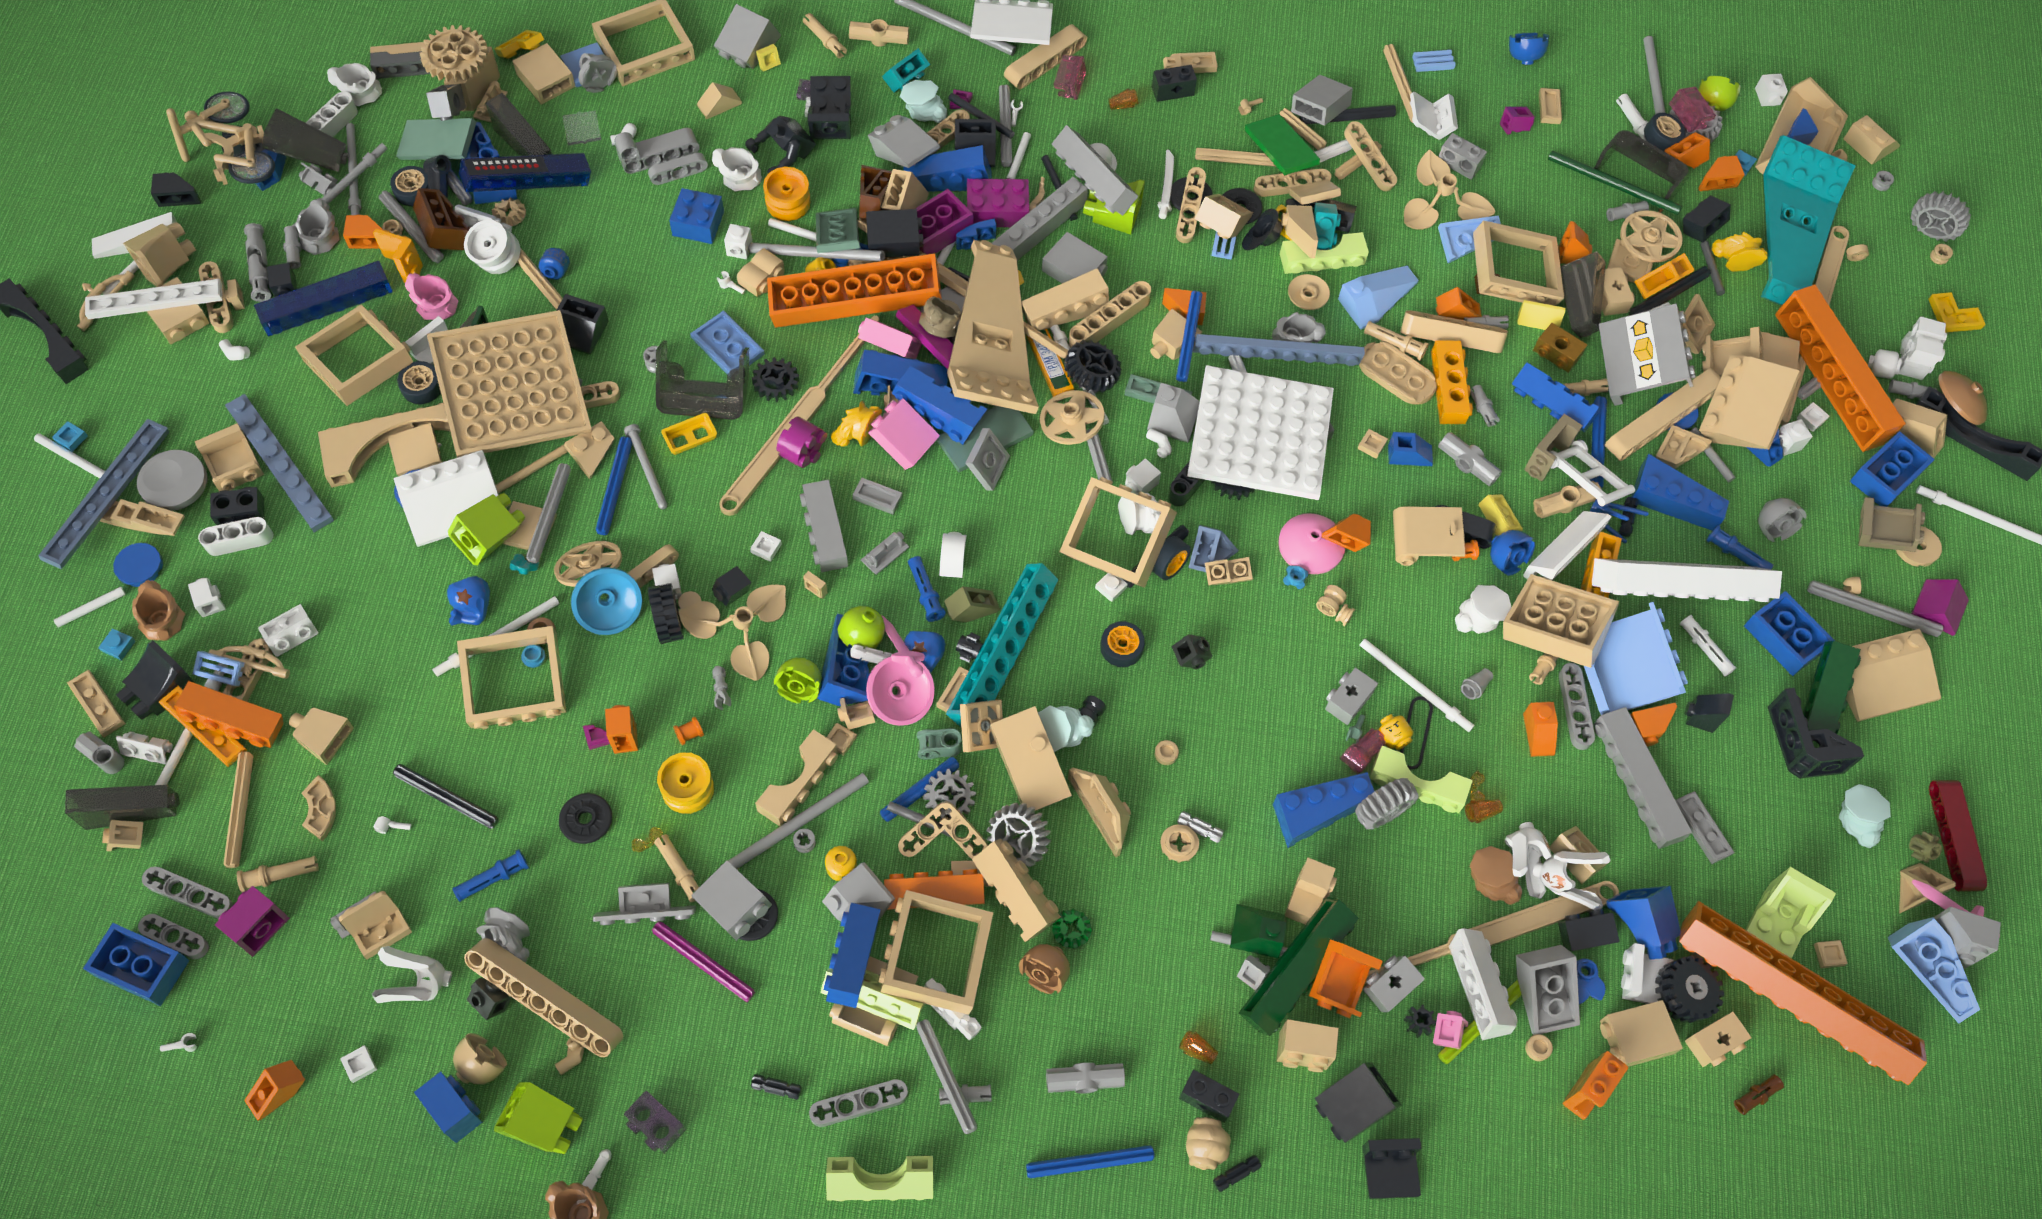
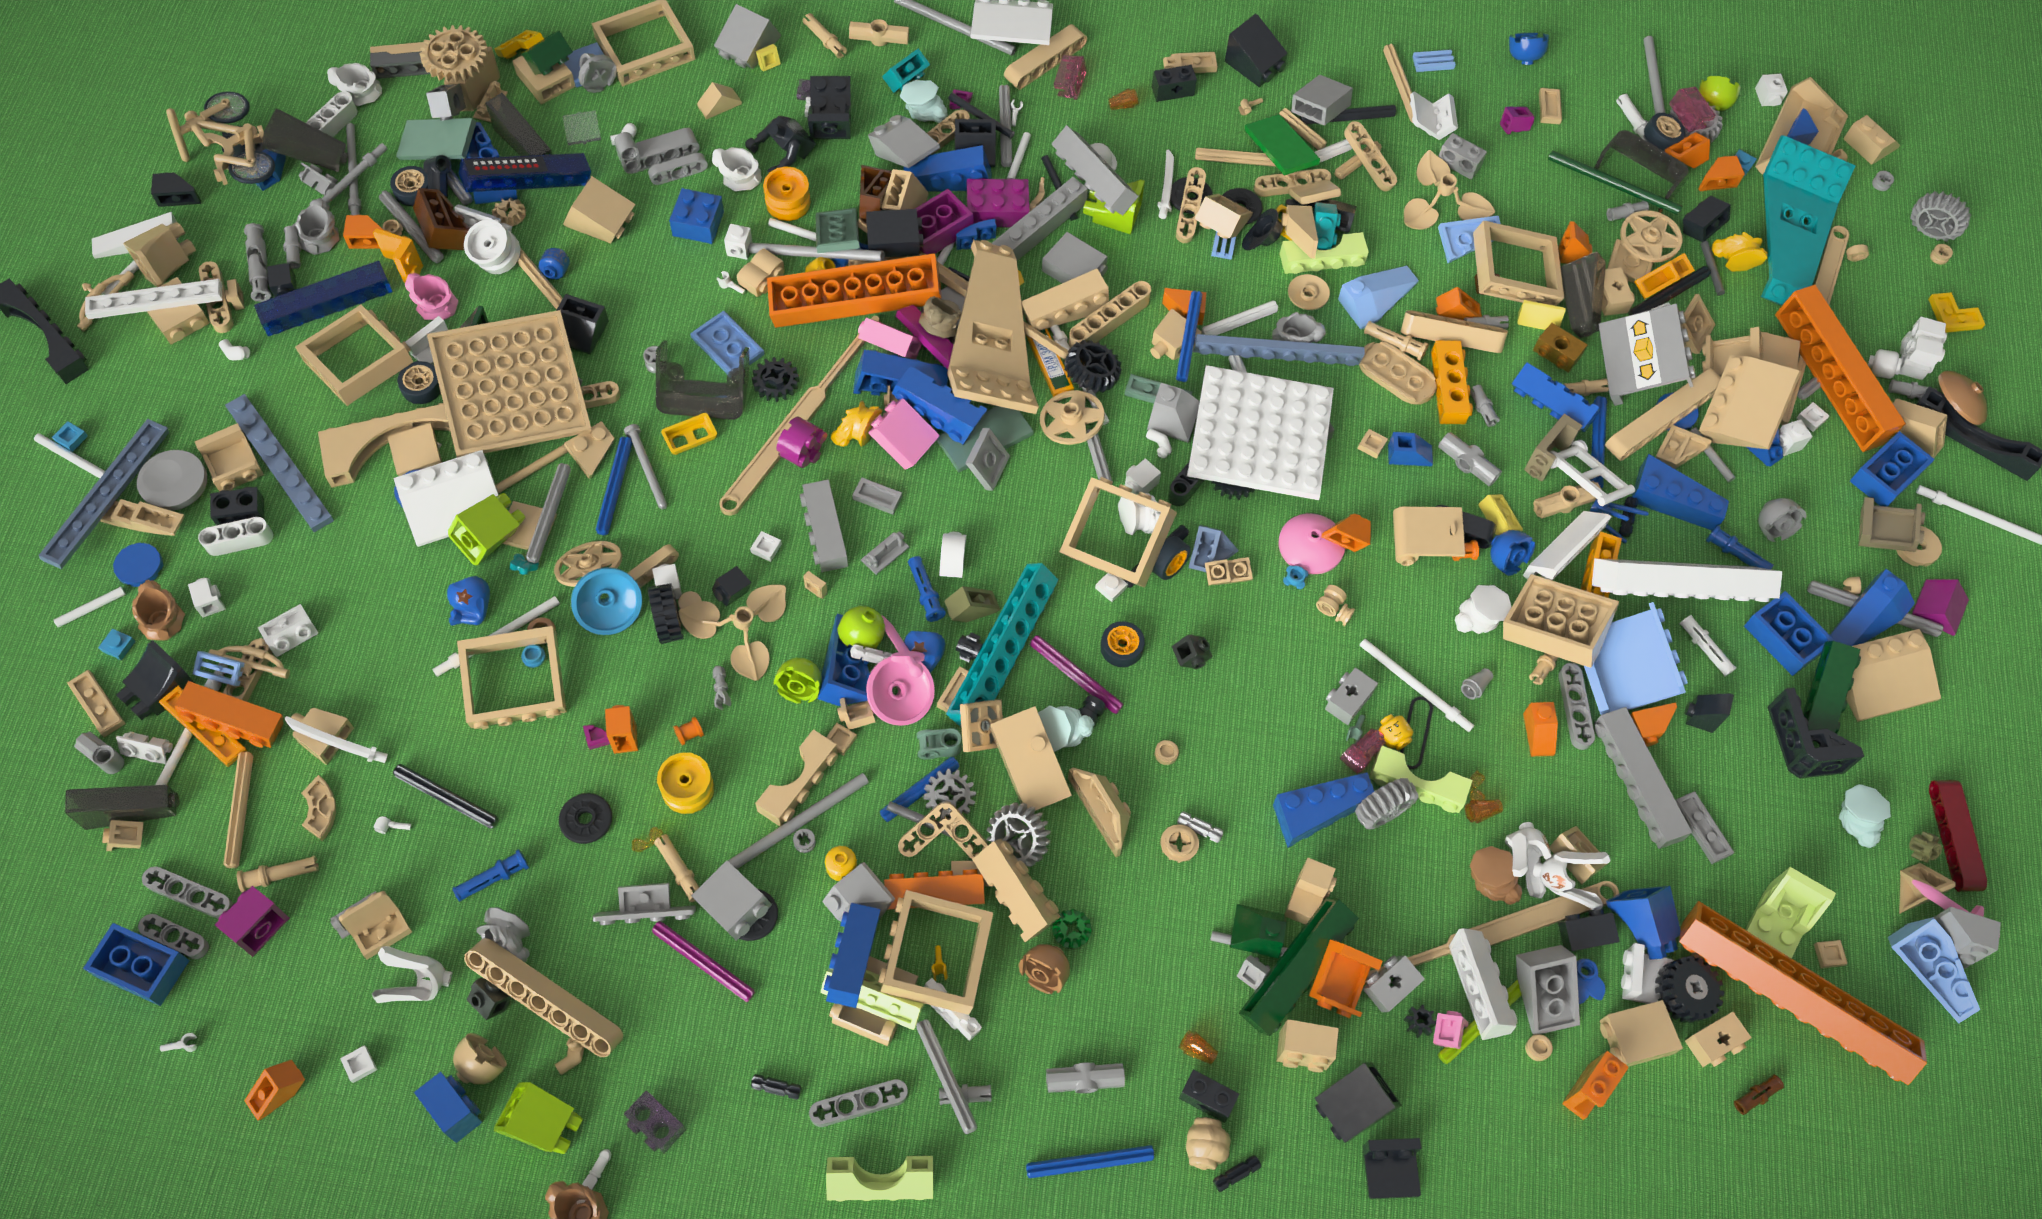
none -> white sword [285,716,388,763]
none -> dark green brick [521,31,573,76]
none -> tan slope [563,176,635,244]
none -> yellow hand [931,945,948,981]
none -> magenta axle [1030,635,1123,714]
none -> white axle [1202,301,1278,335]
none -> black slope [1224,13,1288,87]
none -> blue wedge [1829,569,1915,646]

